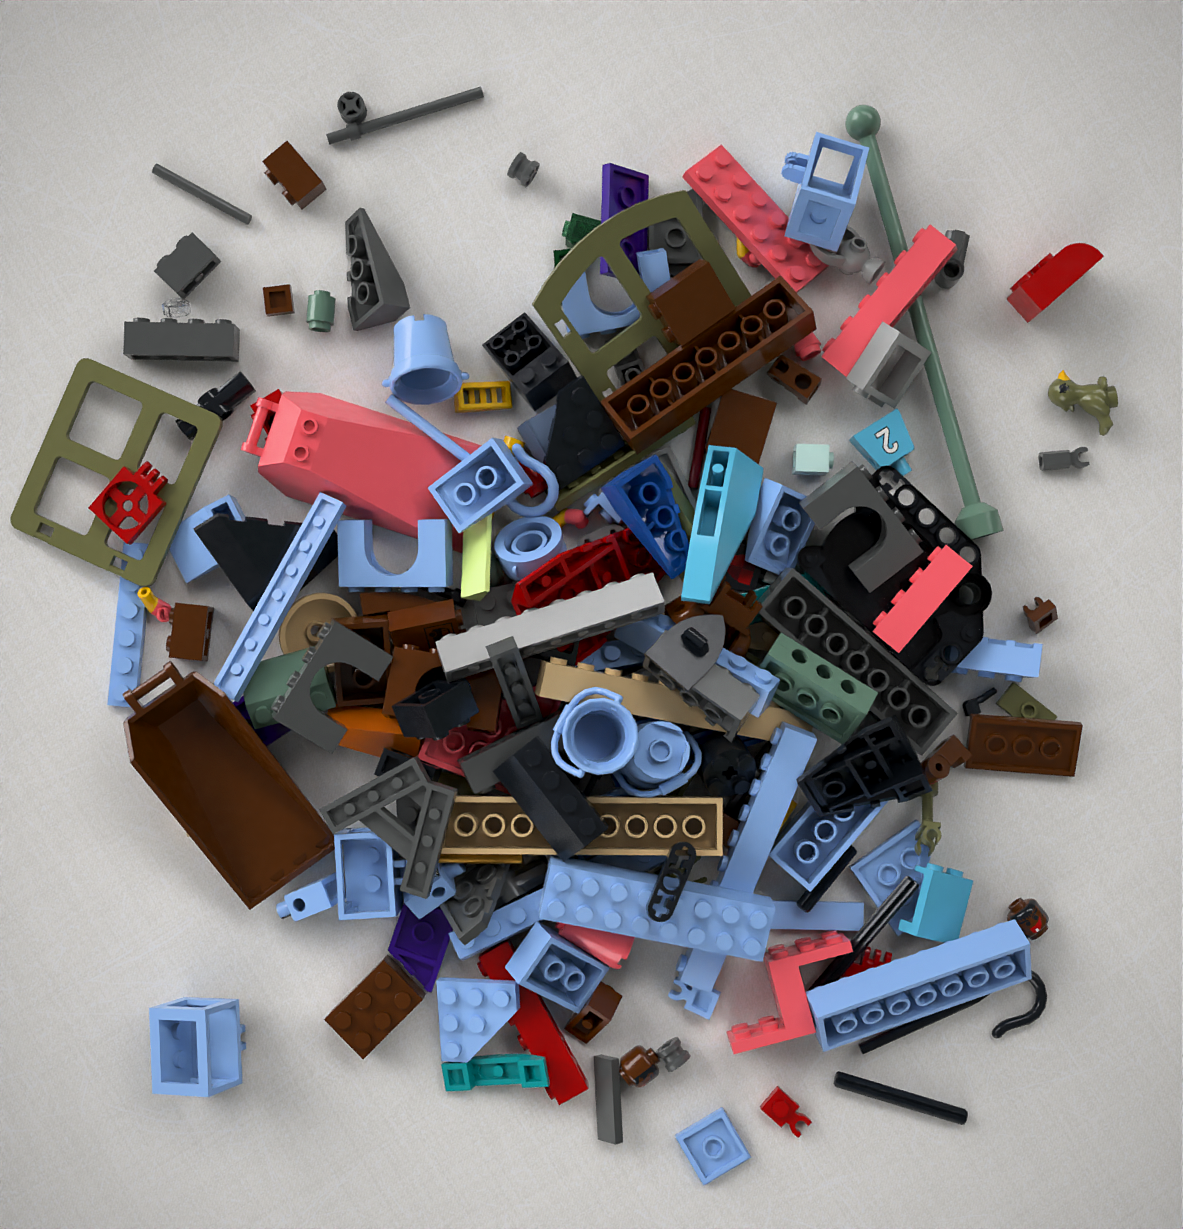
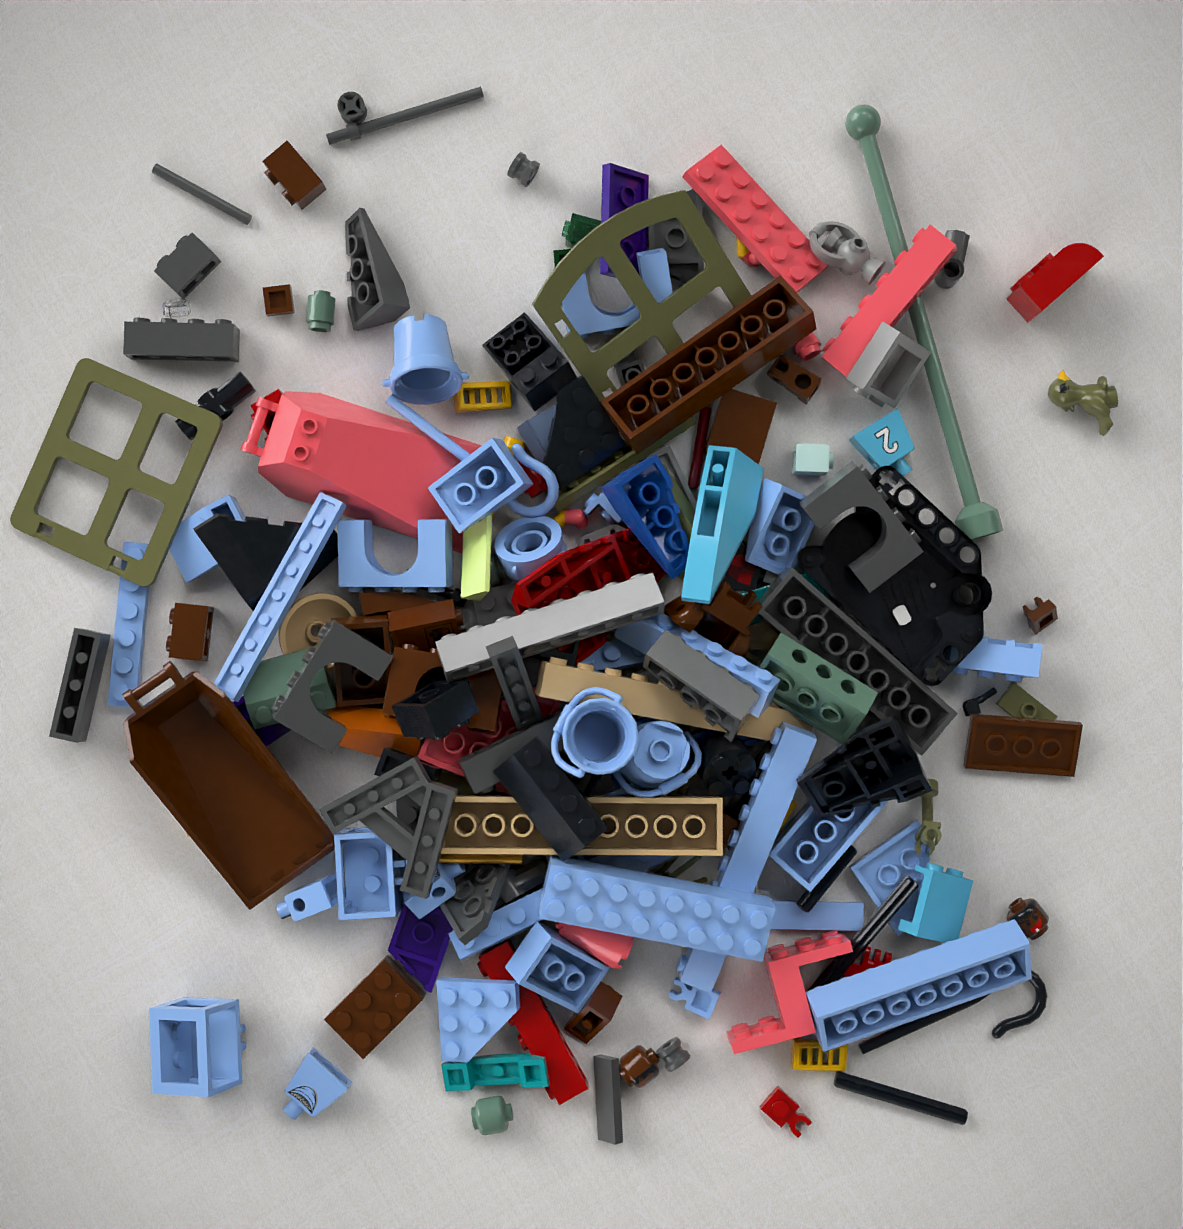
red piece [88,461,168,545] -> none
arm [137,586,172,622] -> none
shield [644,614,725,692] -> none
reddish brown brick [646,259,736,347] -> none
black beam [646,842,696,922] -> none
light blue tile [675,1107,751,1186] -> none
light blue piece [781,132,869,252] -> none
coral brick [873,545,973,653] -> none
reddish brown leg [921,735,972,784] -> none
dark grey bar [1038,447,1090,471] -> none
none -> dark grey brick [49,628,111,743]
none -> light blue torso [283,1047,352,1120]
none -> sand green head [471,1096,513,1135]
none -> yellow slope [790,1038,848,1071]

